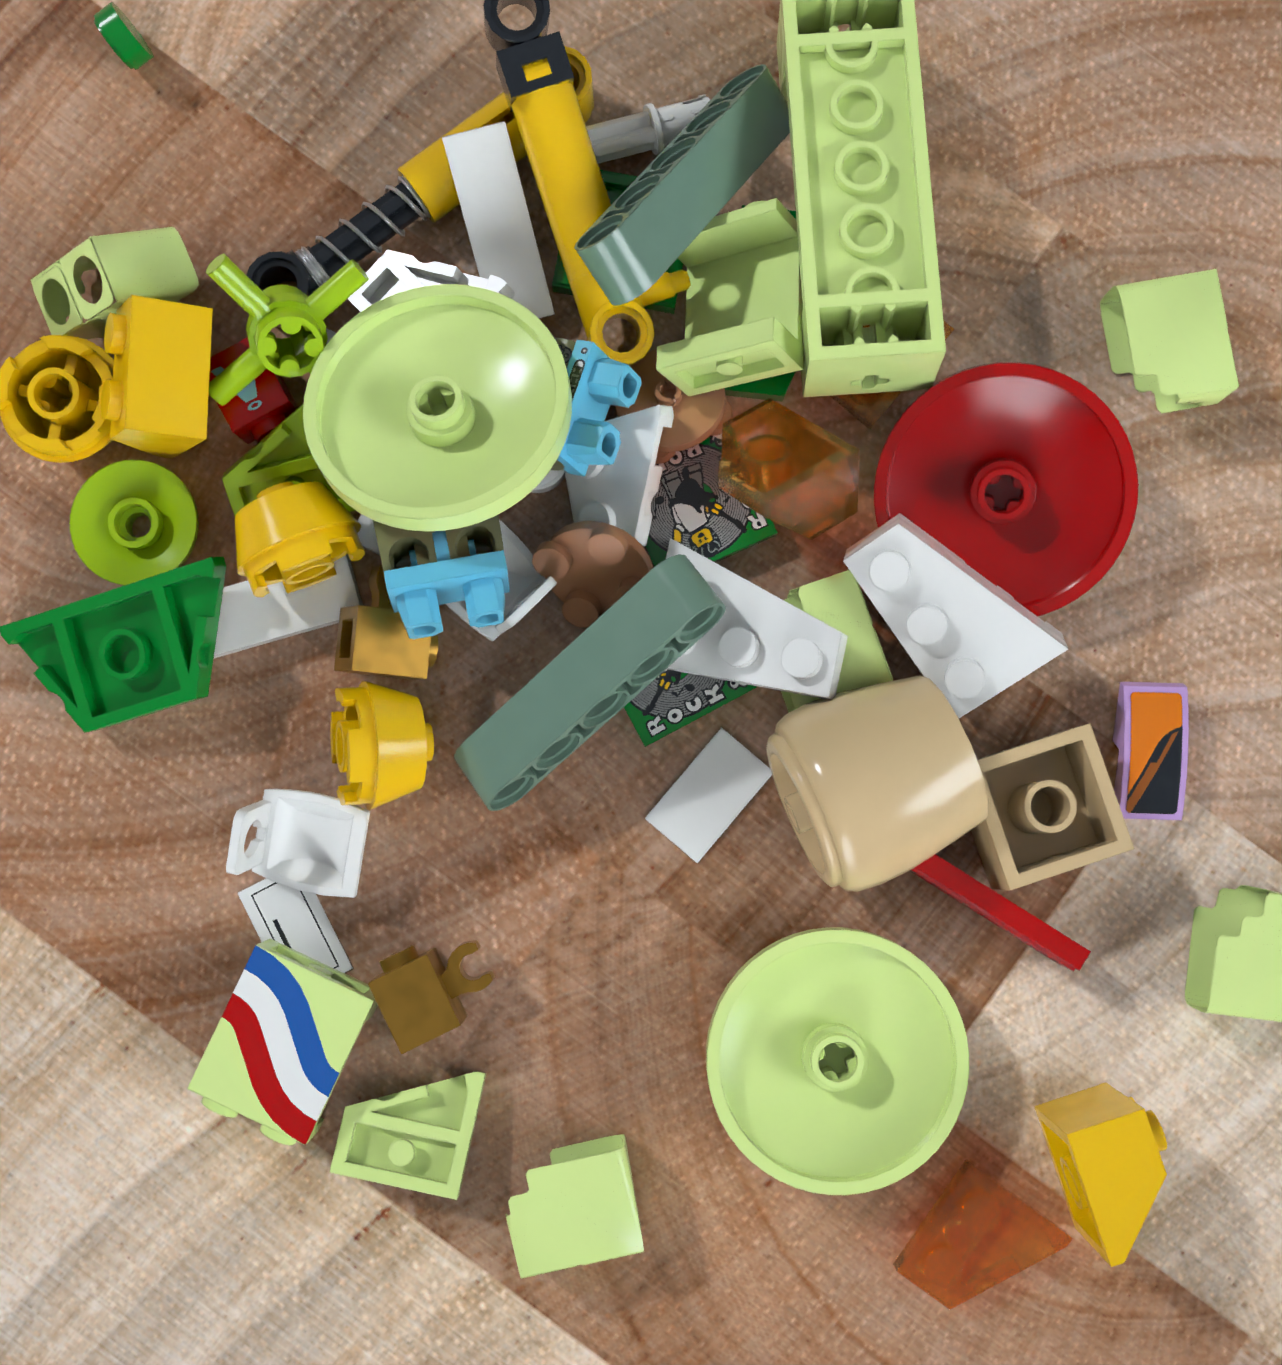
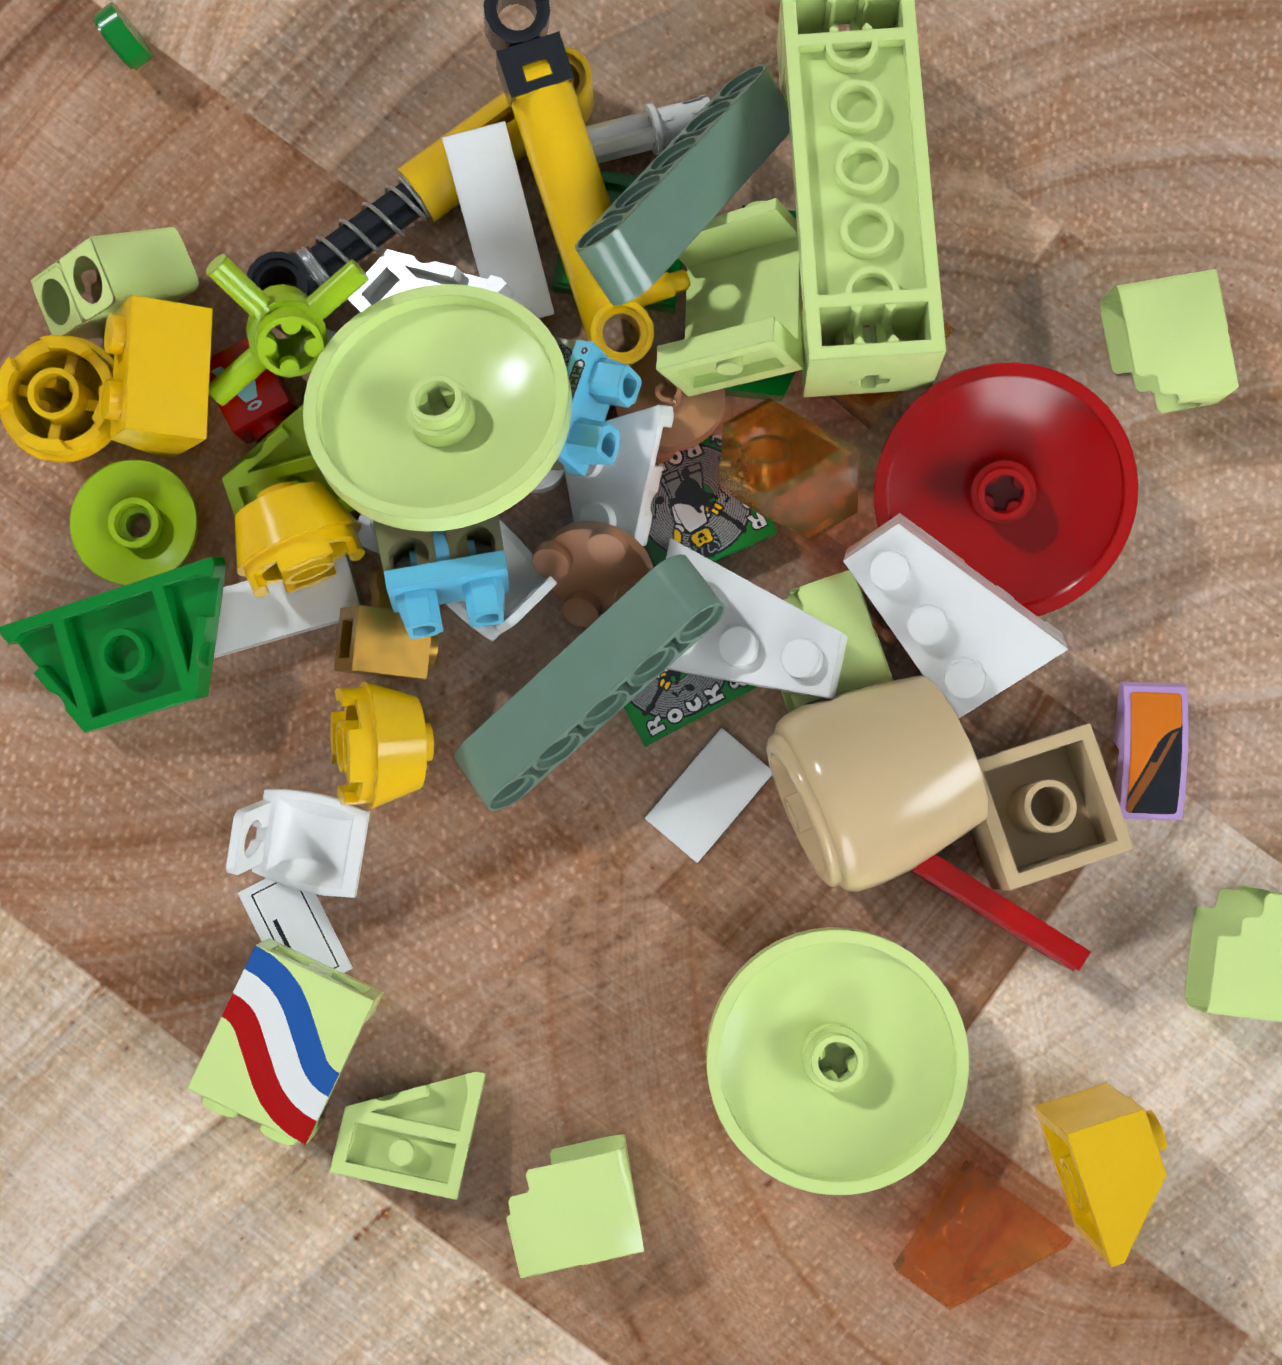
pearl gold brick [368,940,495,1055] -> none

